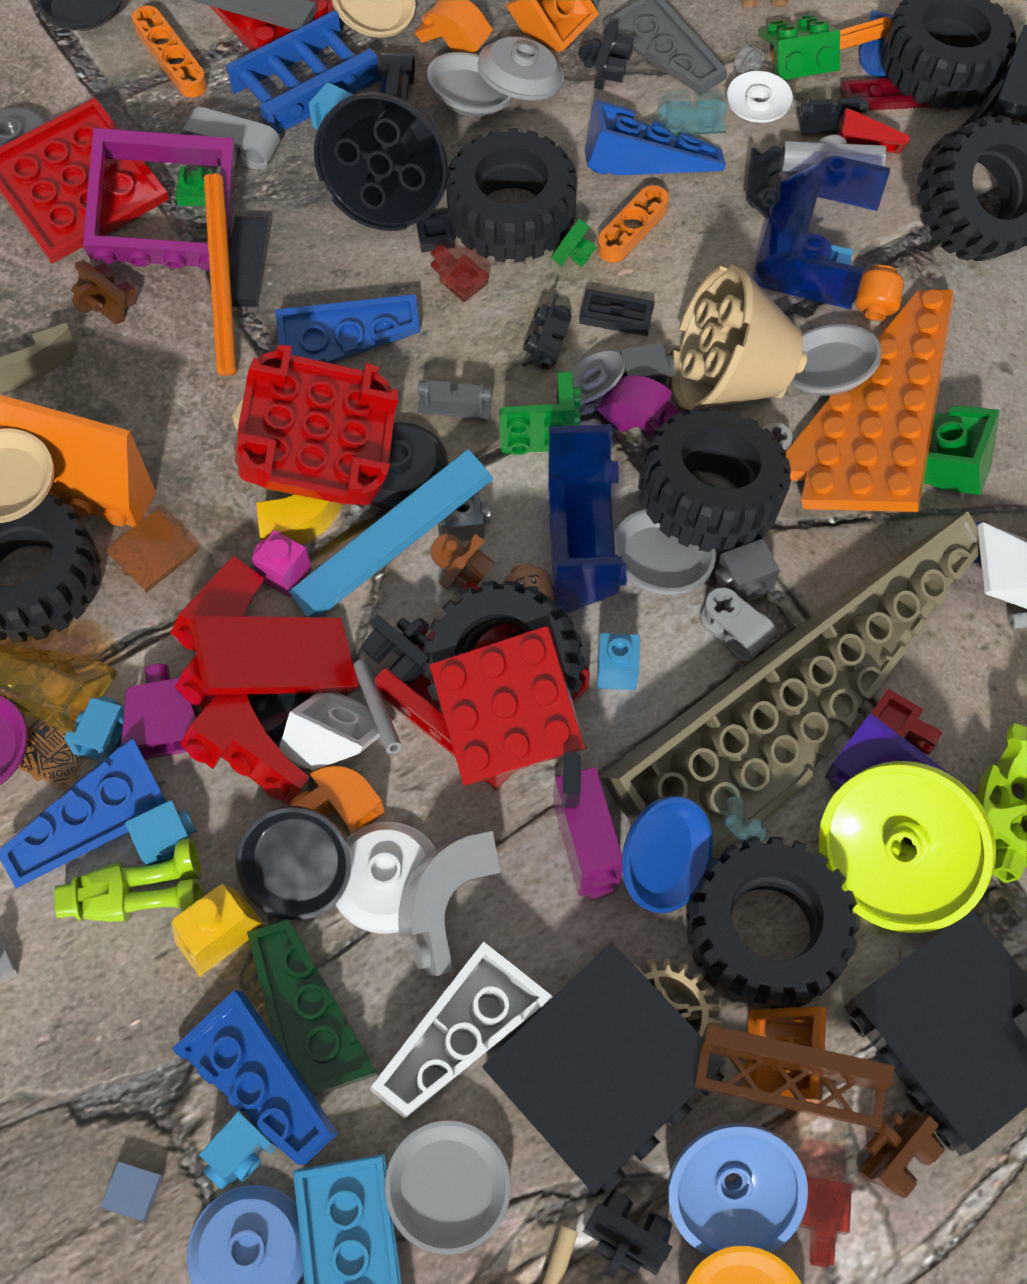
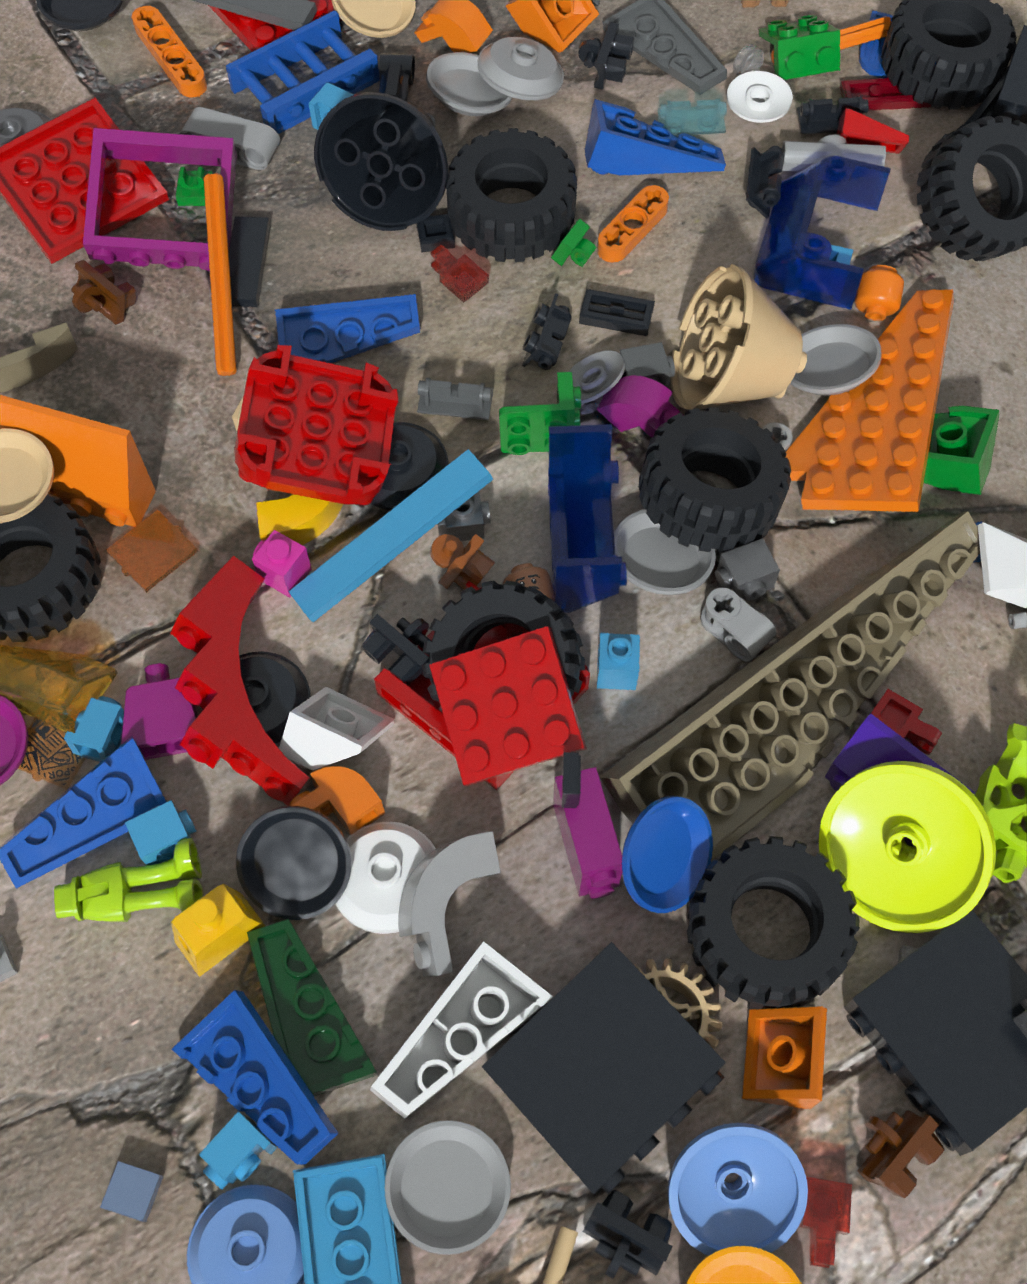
red tile [190,615,359,695] -> none
light grey piece [354,659,402,754] -> none
reddish brown fence [694,1024,895,1130] -> none
clear light blue arm [724,797,767,845] -> none

